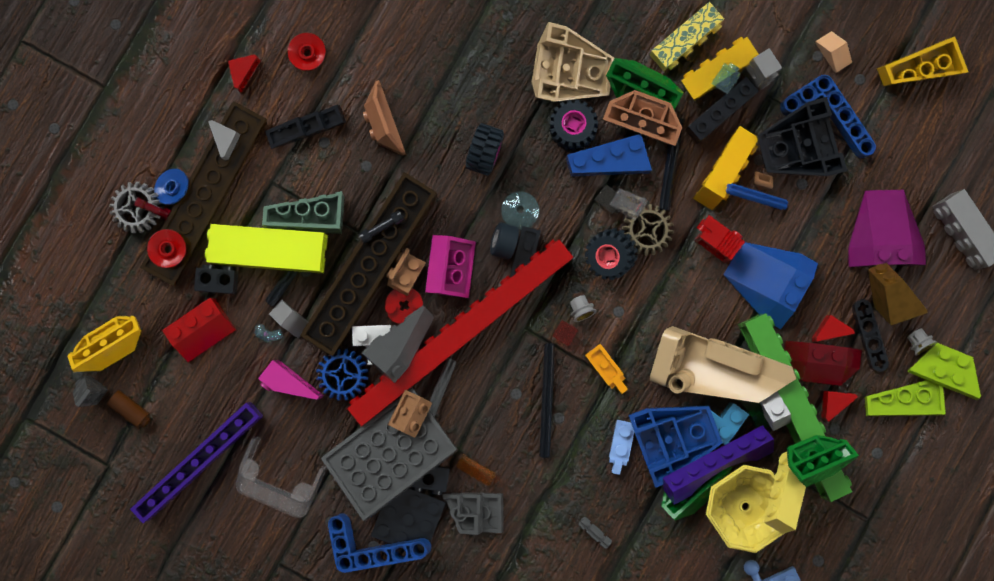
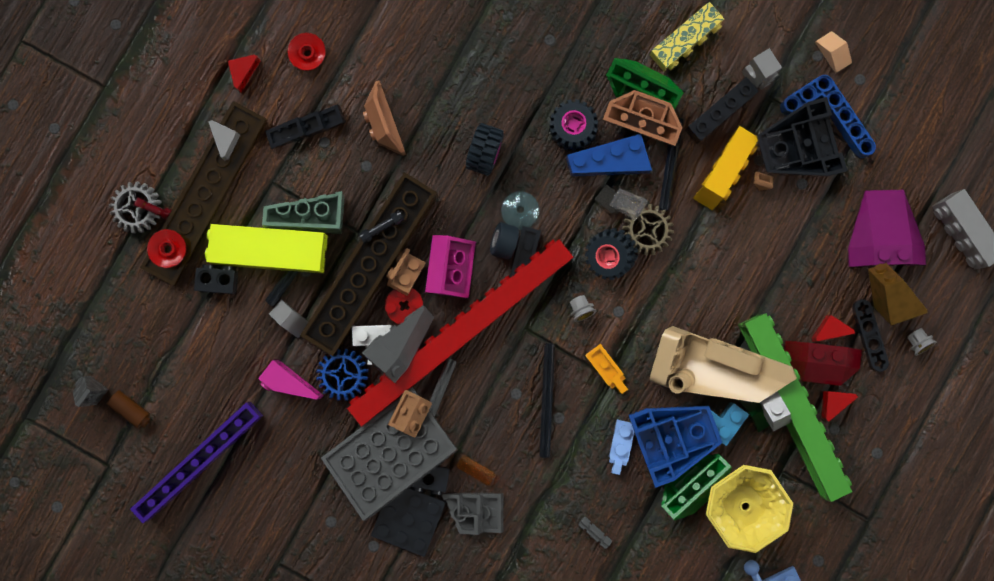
yellow wedge [67,316,141,372] -> none
blue dish [154,169,189,205] -> none
red slope [162,297,236,362] -> none
clear windscreen [236,437,327,518] -> none
clear light blue arm [254,324,283,342] -> none
blue beam [328,514,431,573] -> none
tan wedge [532,22,614,102] -> none
clear red plate [552,320,578,346] -> none
dark purple arch [663,425,774,505] -> none
yellow wedge [681,37,759,101] -> none
red piece [694,215,745,263] -> none
clear light blue bracket [711,63,741,95] -> none
blue wedge [723,242,818,329] -> none
blue axle [726,183,788,210] -> none
light yellow brick [764,452,806,534] -> none
green wedge [787,435,859,487] -> none
lime wing [865,380,946,416] -> none
yellow wedge [877,37,968,86] -> none
lime wing [908,343,981,400] -> none

